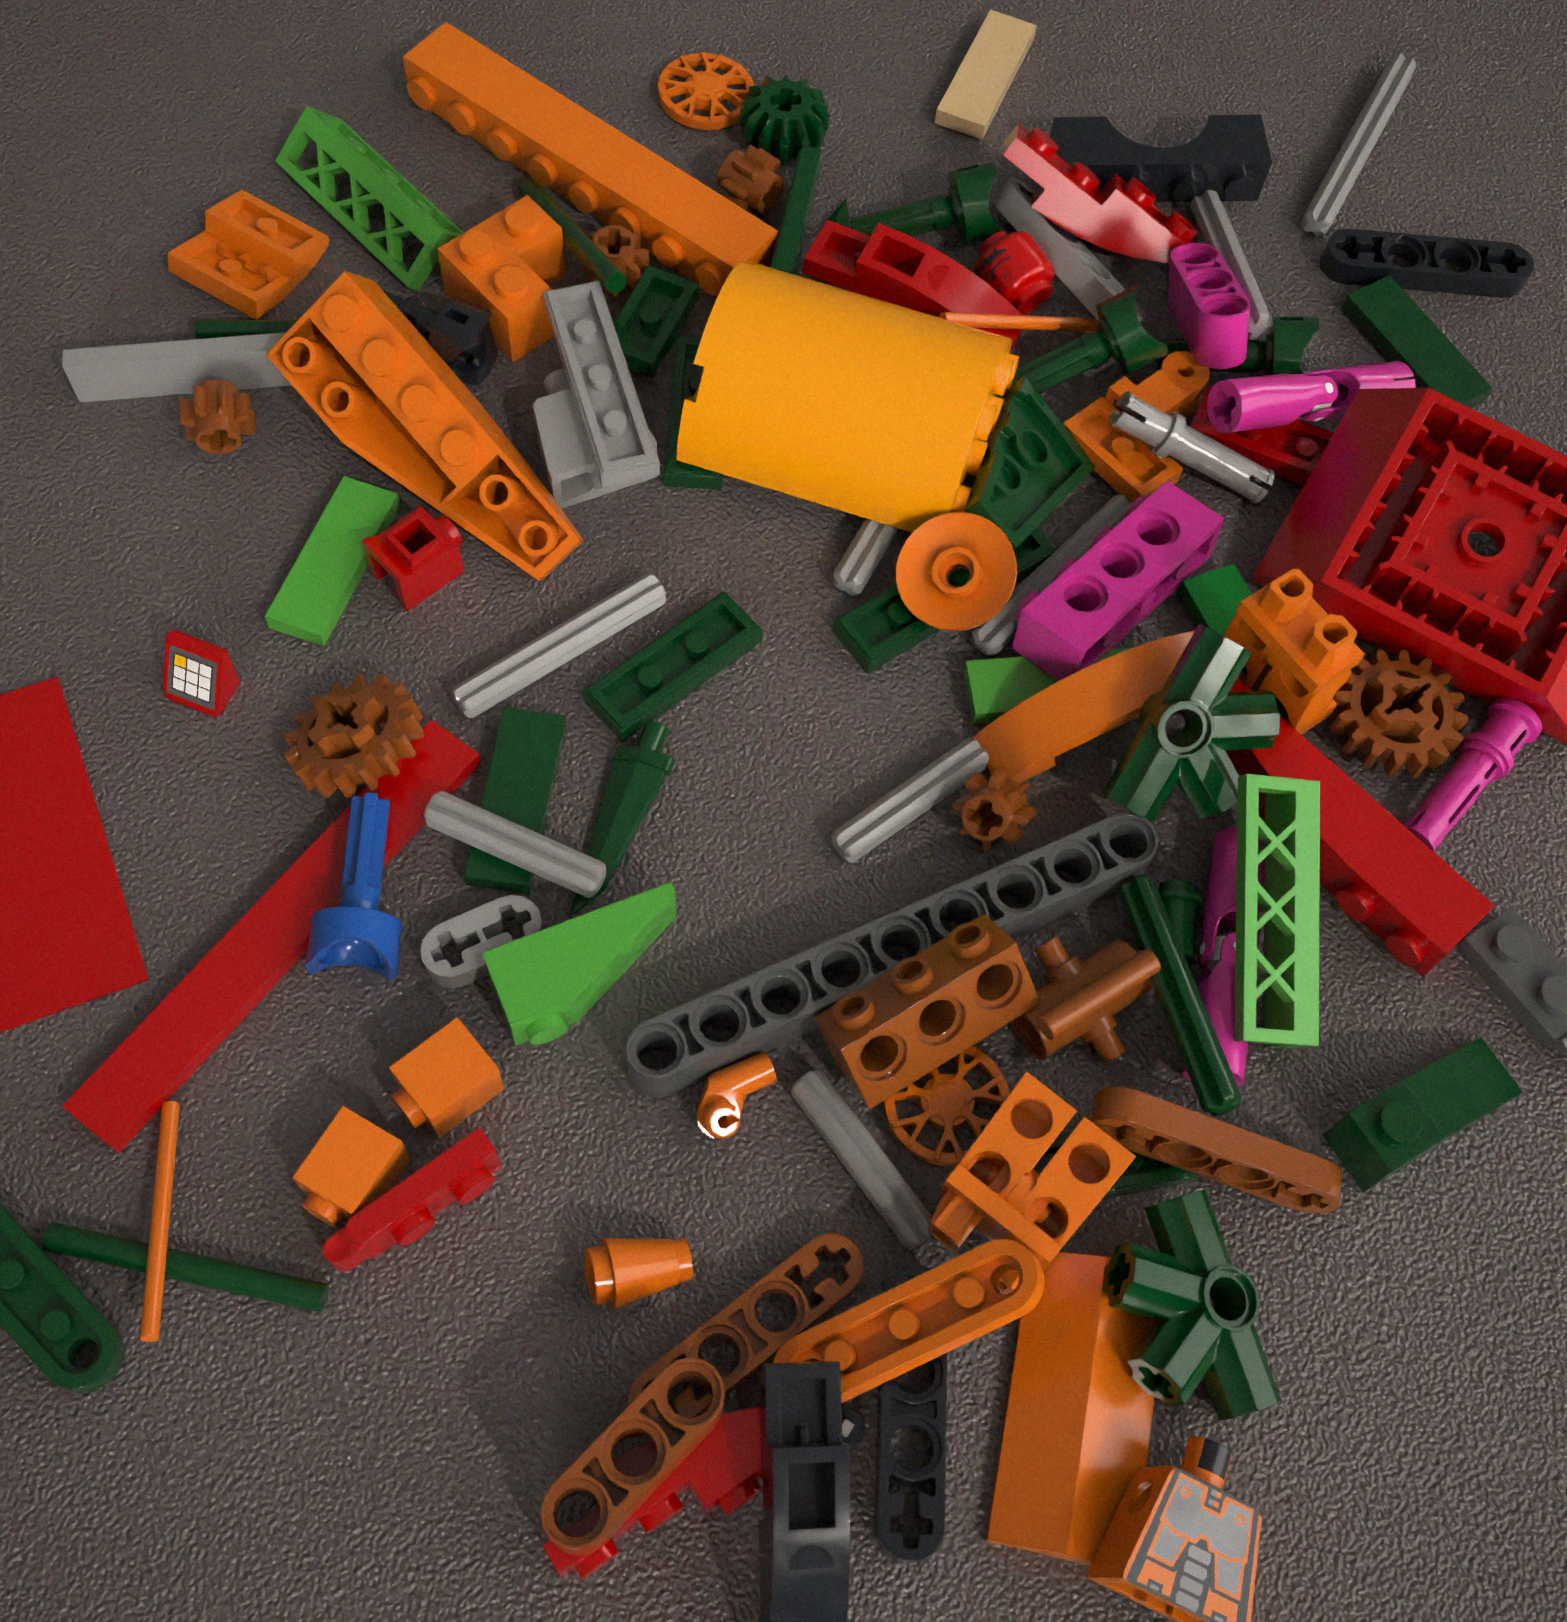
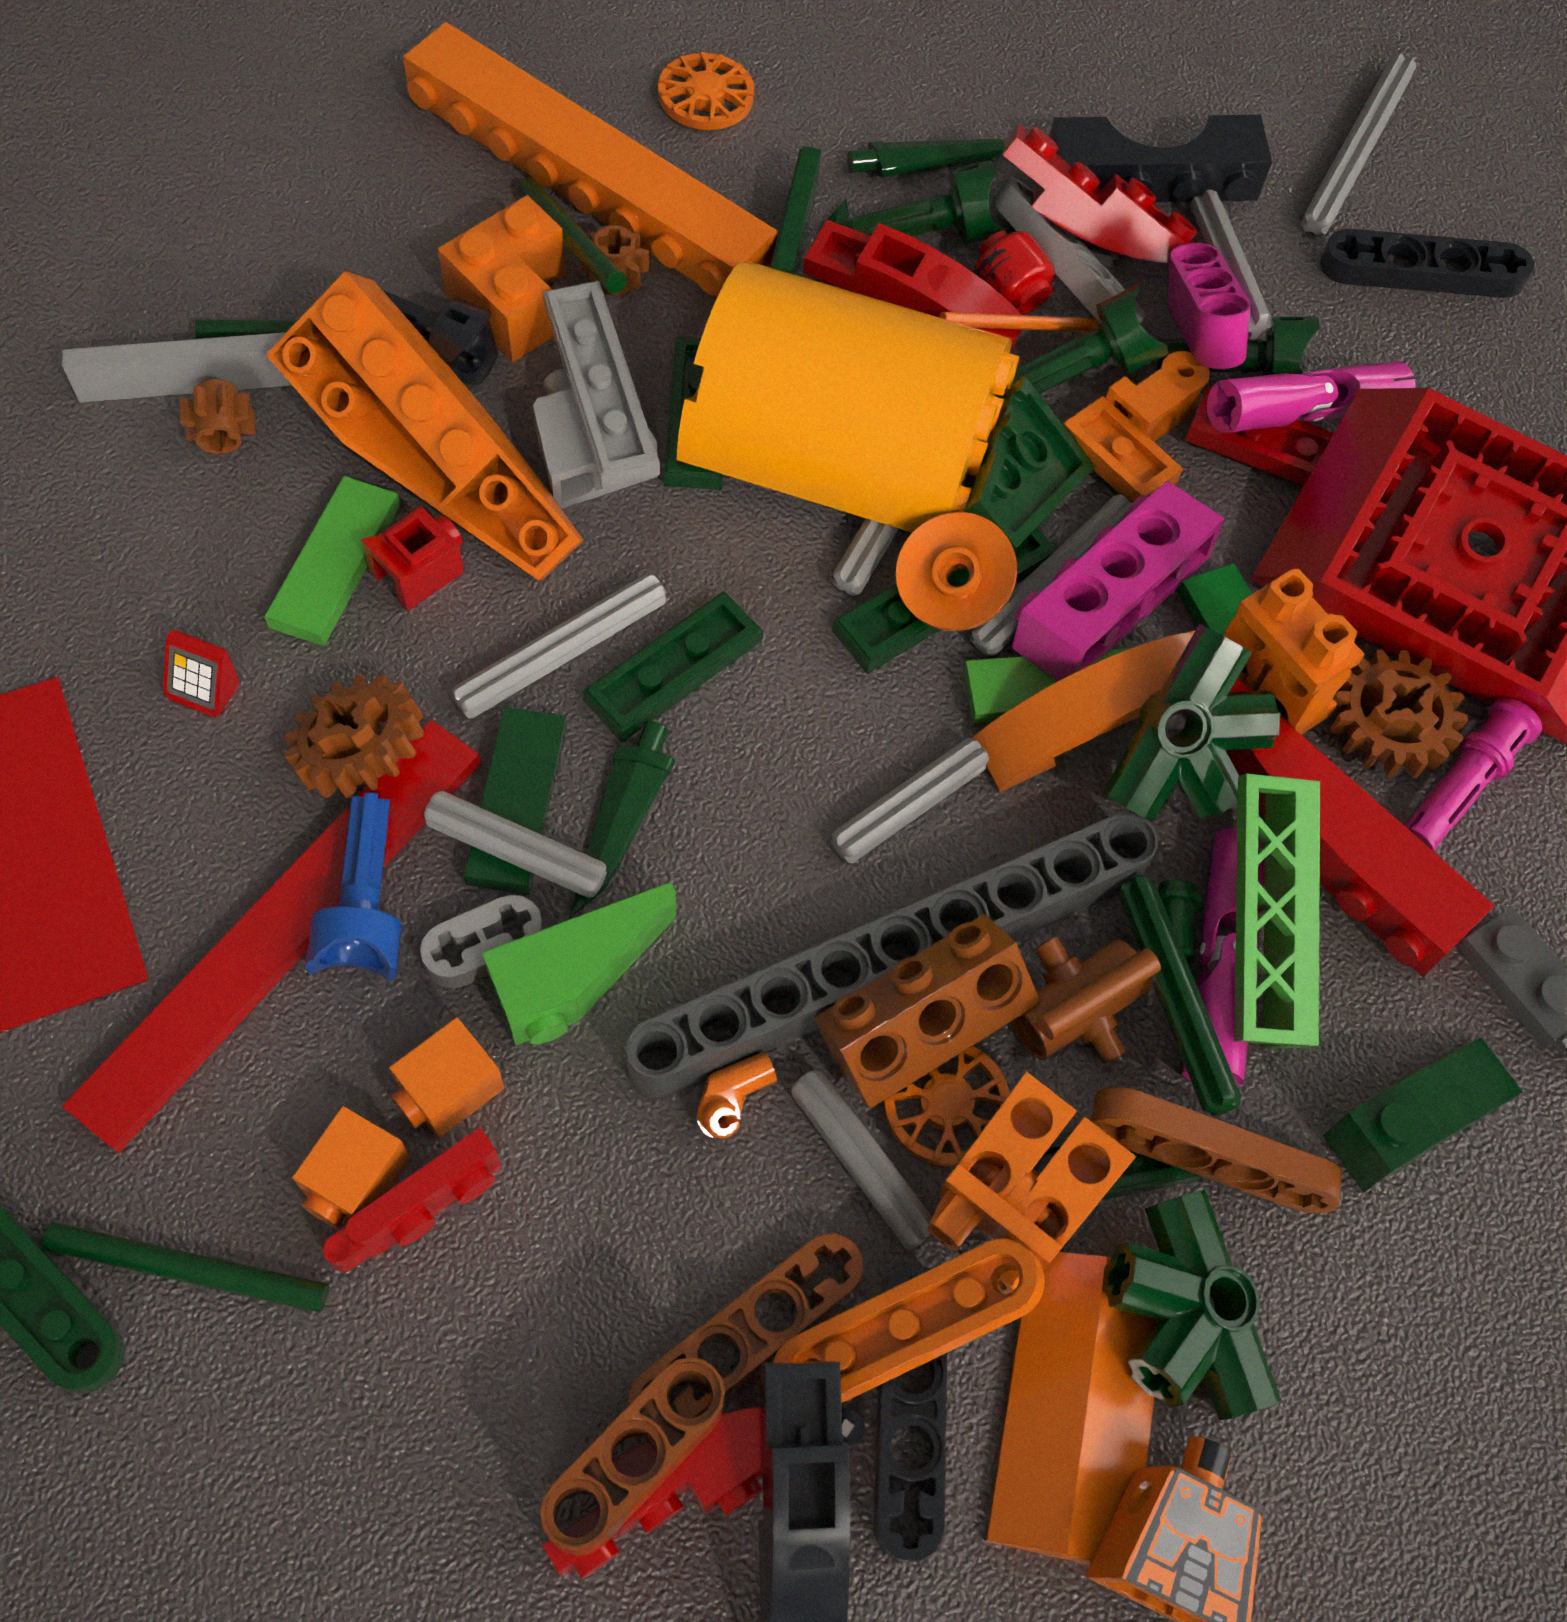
orange axle [140,1101,180,1342] -> none
orange slope [167,189,329,320] -> none
bright green fence [275,105,464,291] -> none
orange cone [584,1238,693,1310] -> none
dark green plate [613,265,699,378] -> none
dark orange gear [717,145,784,215] -> none
dark green gear [740,73,829,167] -> none
tan tile [934,9,1037,140] -> none
dark orange gear [952,767,1037,851] -> none
light grey pin [1109,391,1275,503] -> none
dark green tile [1342,275,1493,408] -> none
none -> dark green bar [847,139,1006,178]

